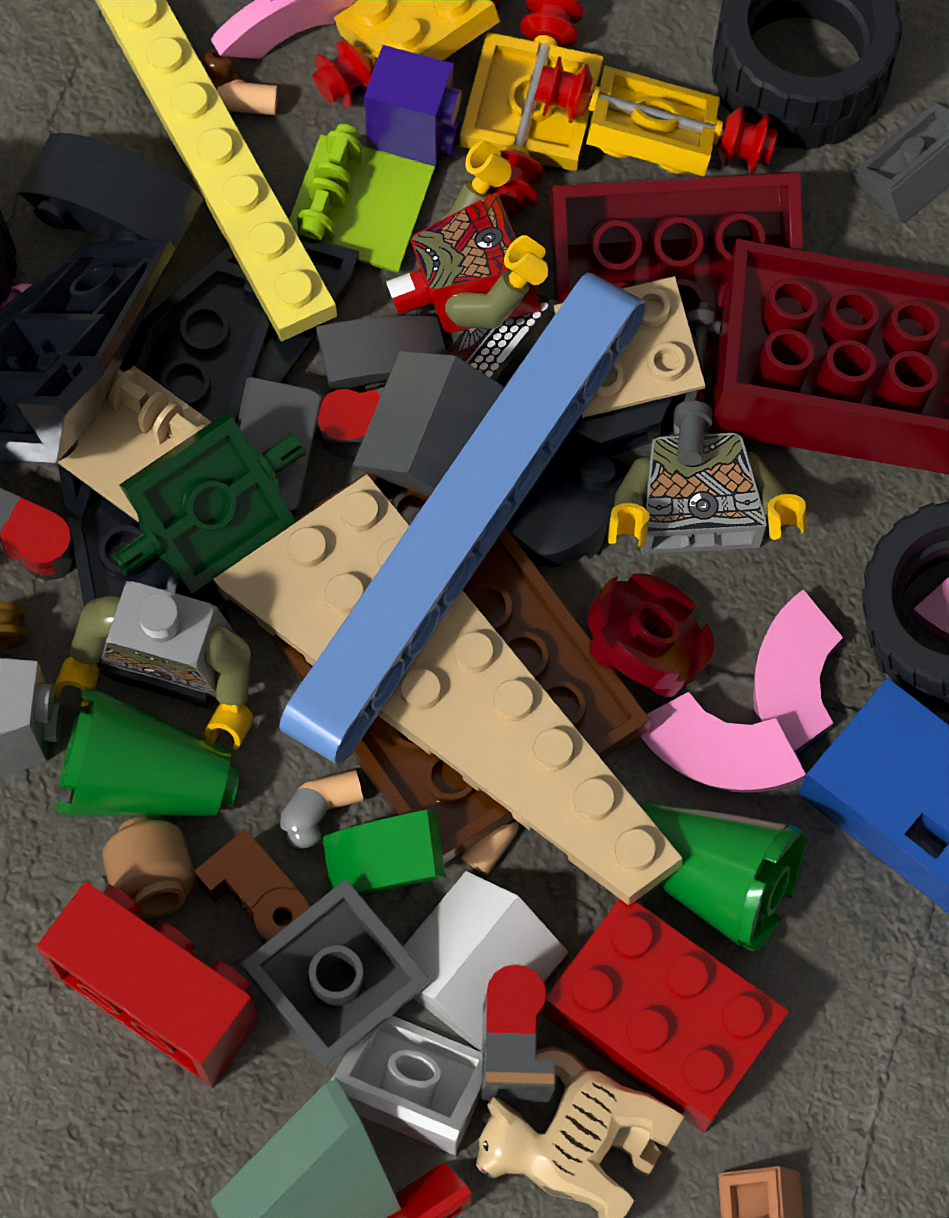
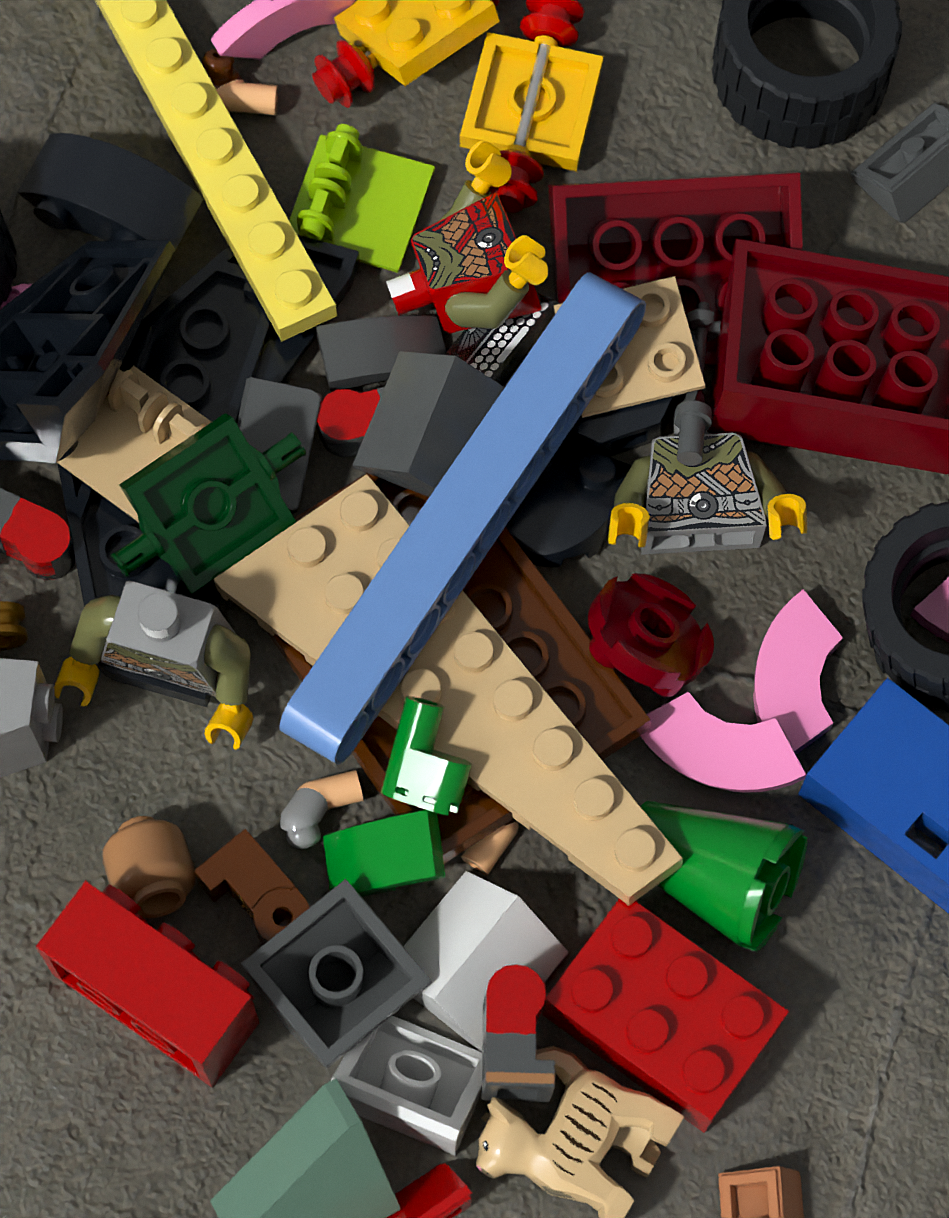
green cone [54,686,240,817] -> none
dark purple brick [364,45,462,174] -> none
yellow plate [534,56,777,177] -> none
none -> green piece [381,696,472,815]

